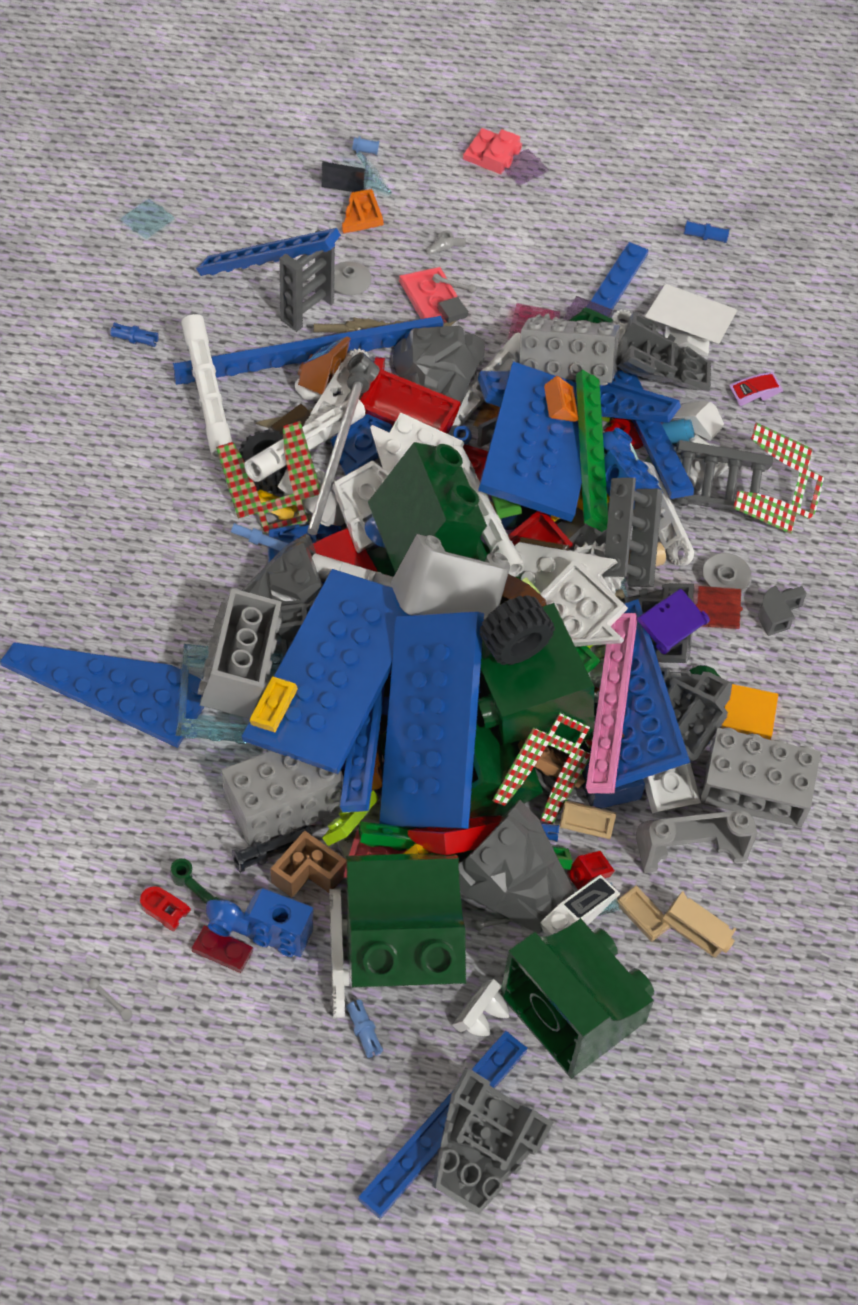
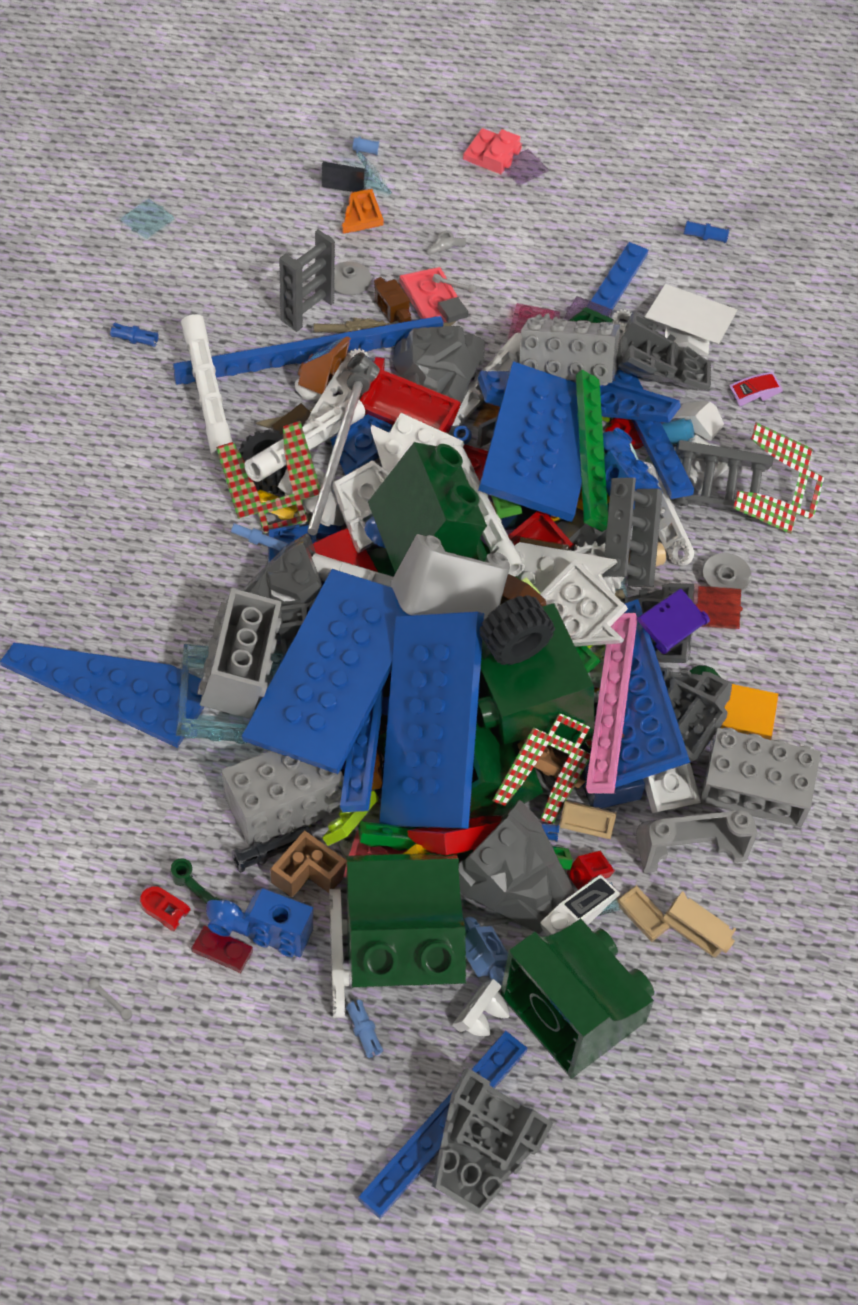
blue plate [196,228,341,276] -> none
yellow plate [249,676,298,732] -> none
orange slope [544,376,578,422] -> none
dark grey brick [759,586,807,636] -> none
none -> reddish brown piece [374,277,411,323]
none -> medium blue piece [464,917,508,986]

